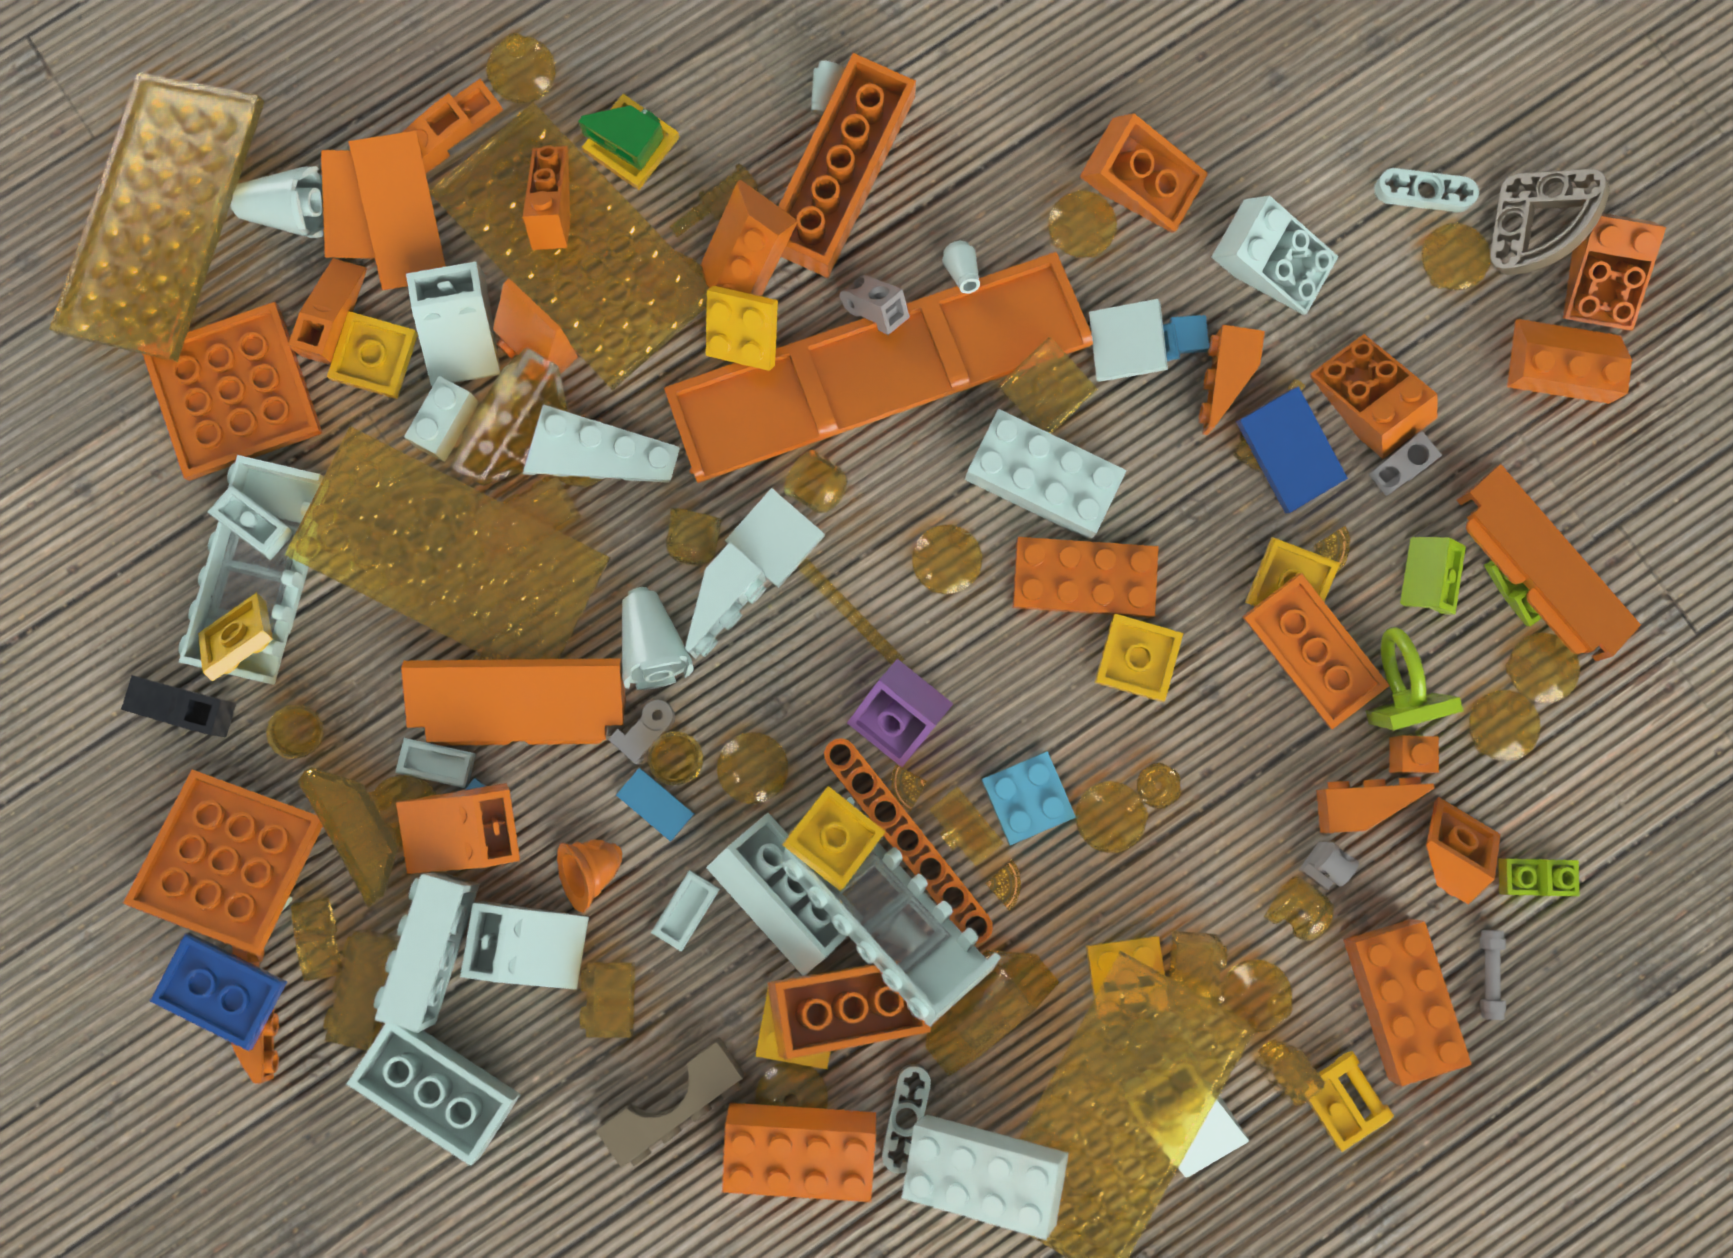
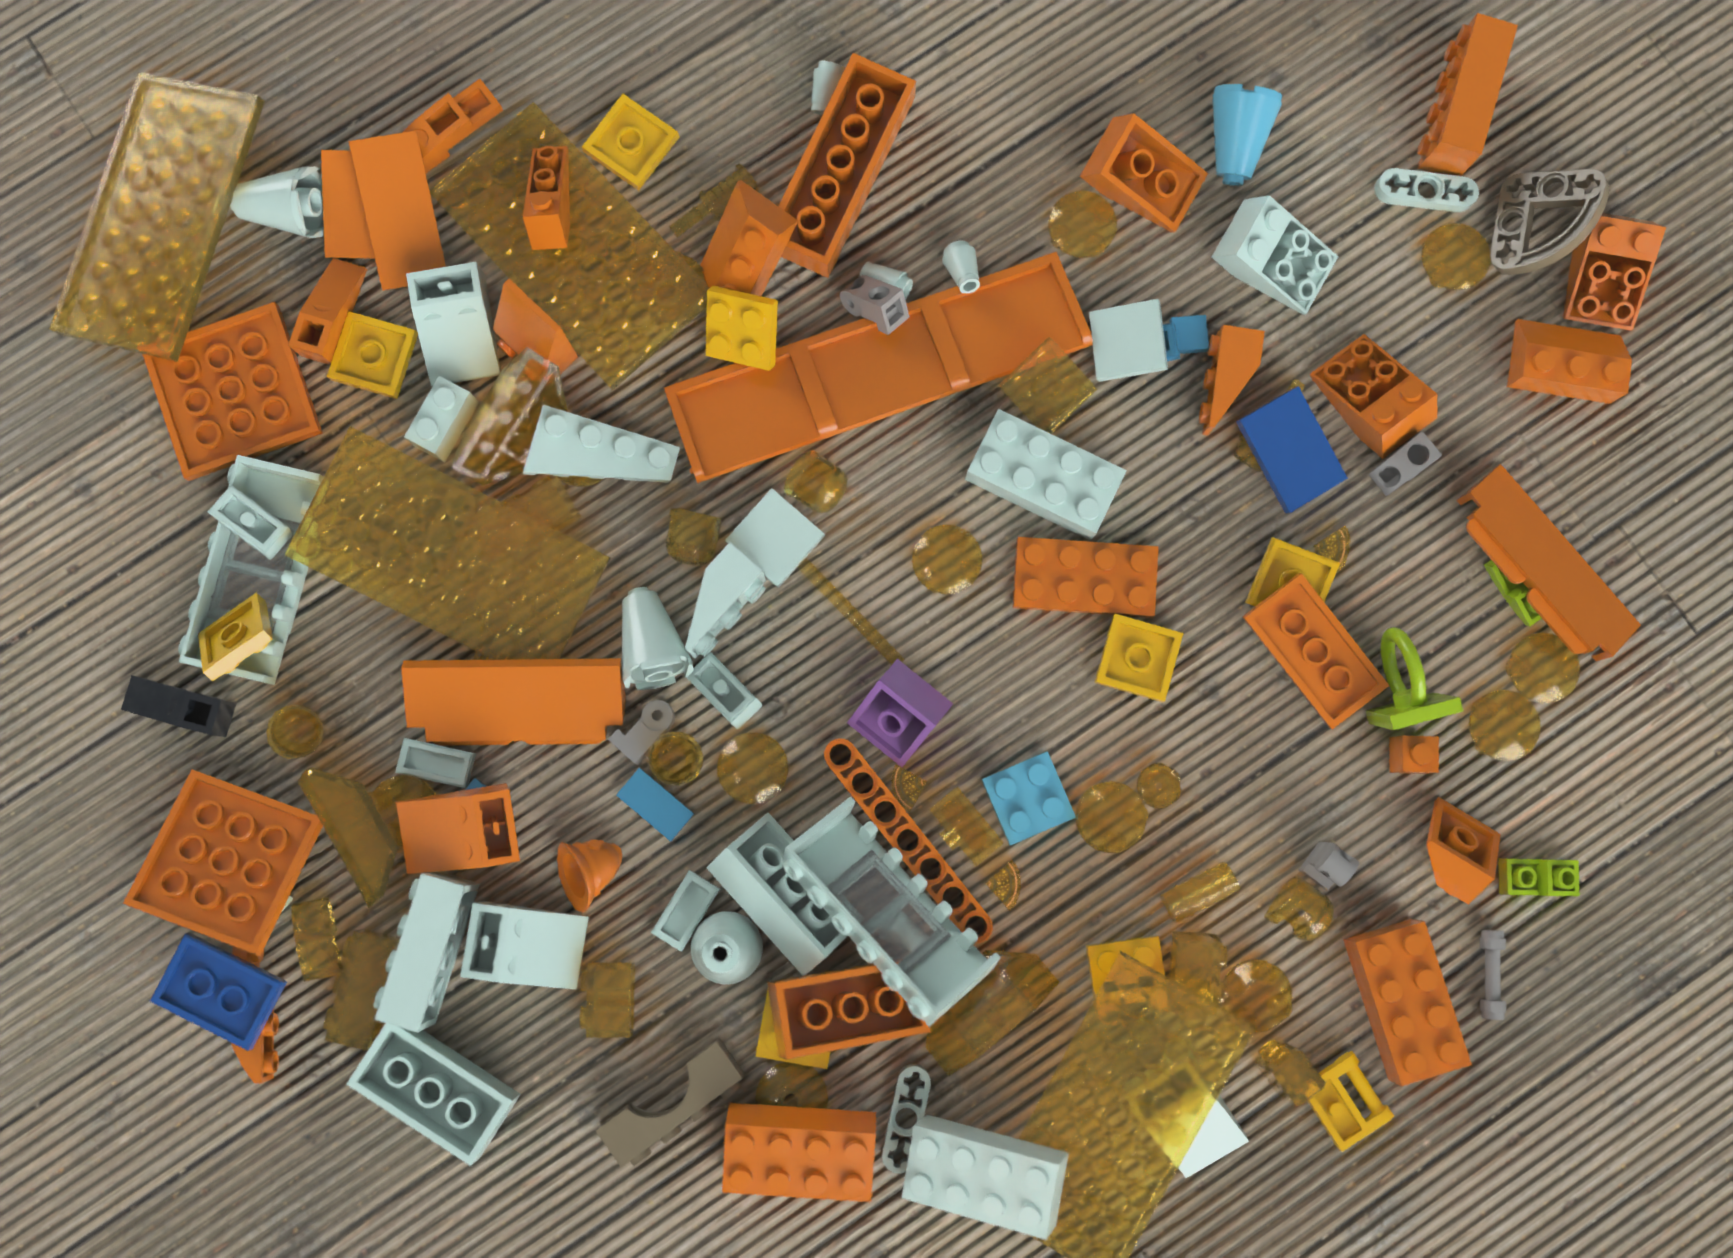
clear yellow dish [486,33,556,103] -> none
green slope [578,105,664,171] -> none
yellow plate [782,786,885,891] -> none
orange slope [1316,777,1435,833] -> none
lime panel [1400,537,1466,615] -> none
none -> light aqua slope [686,652,762,729]
none -> light aqua cone [691,911,763,984]
none -> light aqua cone [859,261,913,300]
none -> clear yellow axle [1160,862,1240,923]
none -> medium azure cone [1212,84,1282,186]
none -> orange brick [1417,13,1518,176]

